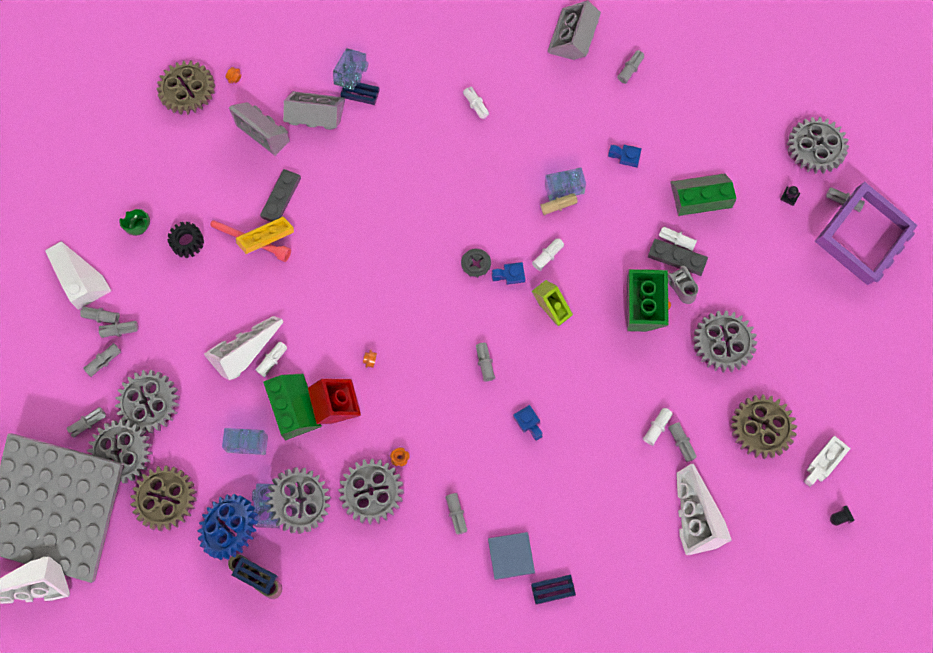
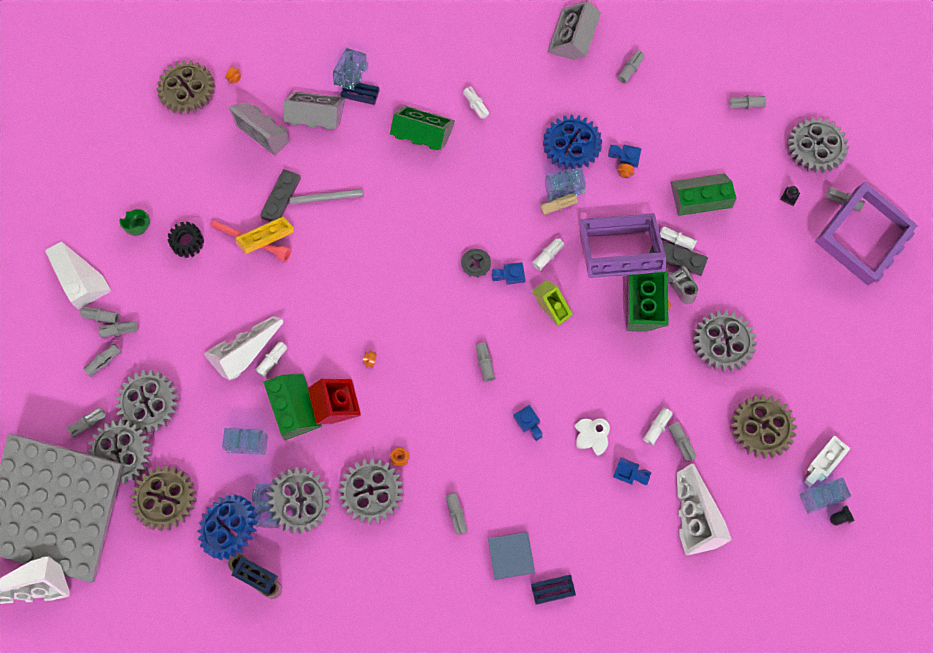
none -> light grey bar [290,189,364,205]
none -> green slope [390,105,455,150]
none -> blue gear [543,114,602,171]
none -> white plate [575,418,610,456]
none -> medium lavender window [580,213,666,278]
none -> blue plate [613,458,651,485]
none -> orange plate [617,164,634,178]
none -> light grey axle [729,95,766,109]
none -> clear light blue brick [800,477,851,514]

